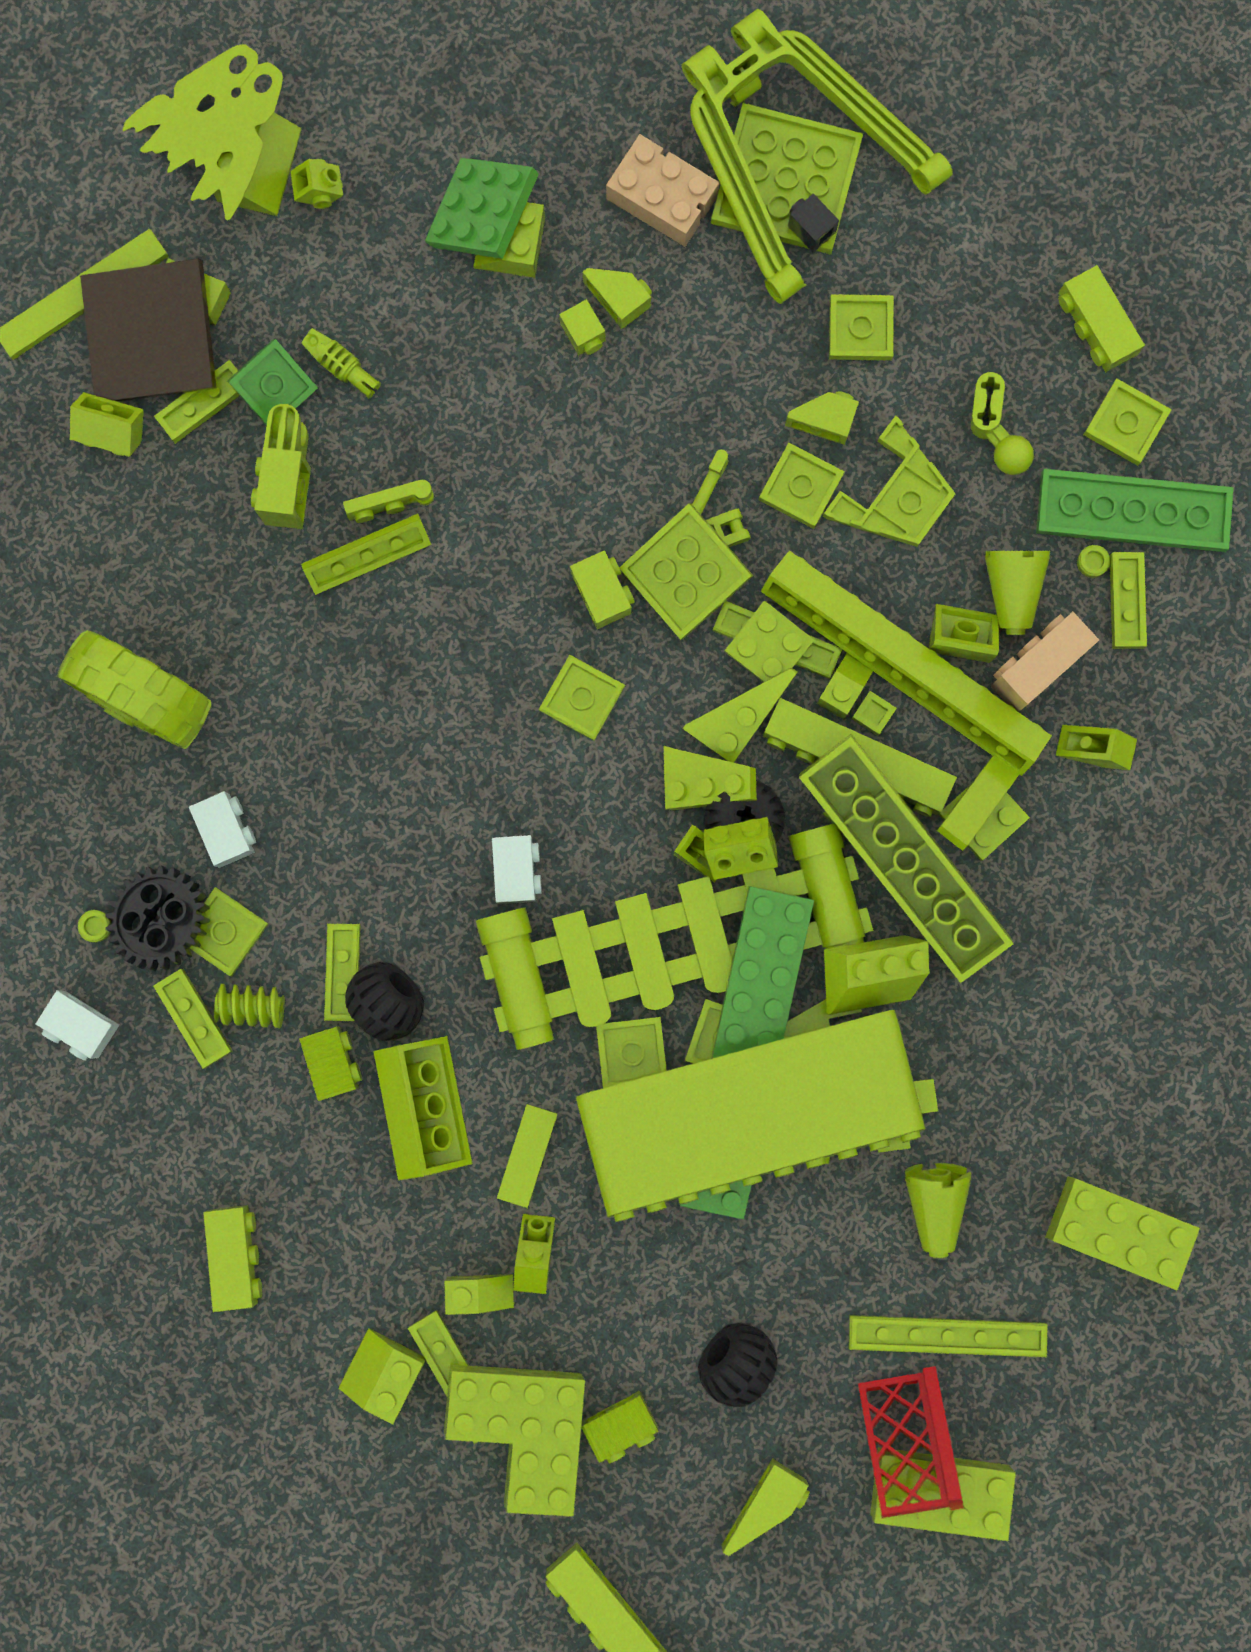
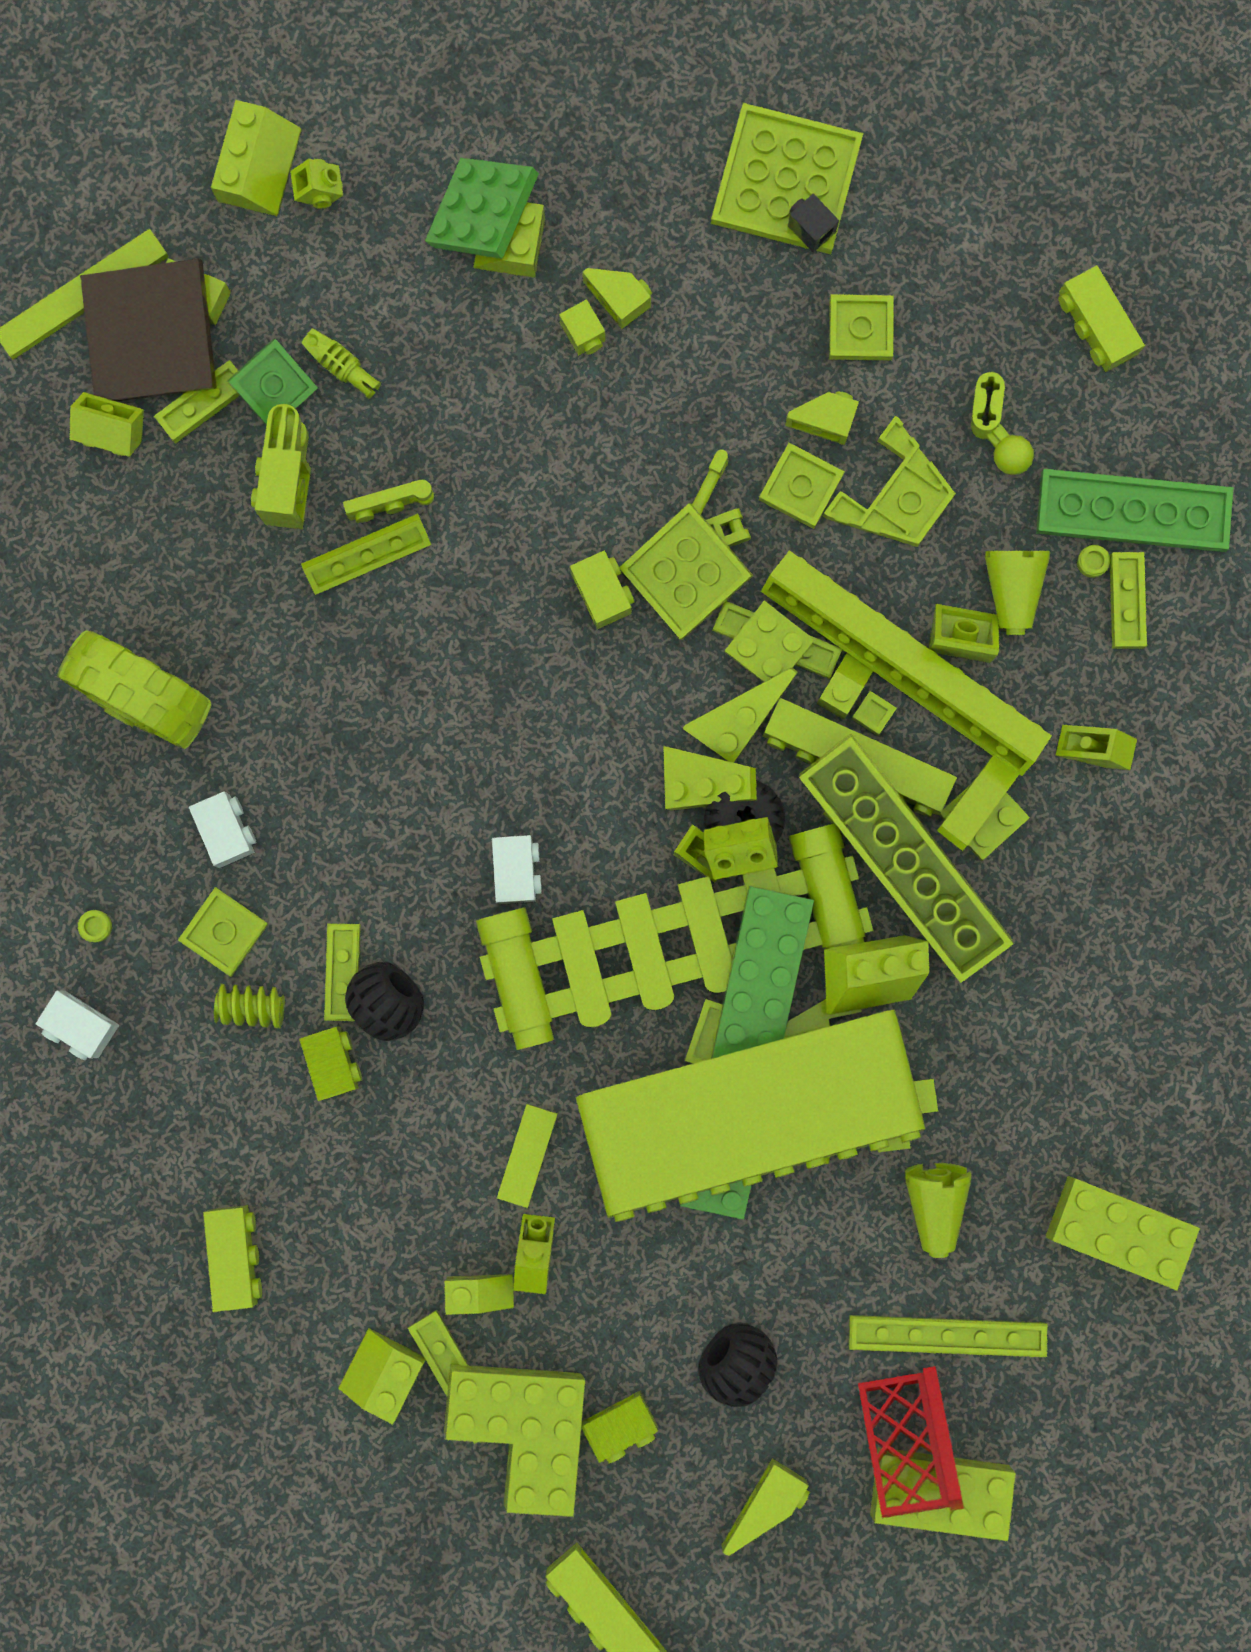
black gear [105,865,210,971] -> none
lime piece [122,44,283,220] -> none
lime plate [153,969,233,1069] -> none
lime slope [373,1036,472,1180] -> none
lime tile [539,655,625,741] -> none
lime plate [596,1017,667,1088] -> none
tan piece [606,134,720,247] -> none
lime piece [681,9,953,304] -> none
tan piece [991,612,1099,712] -> none
lime plate [1083,378,1172,466] -> none

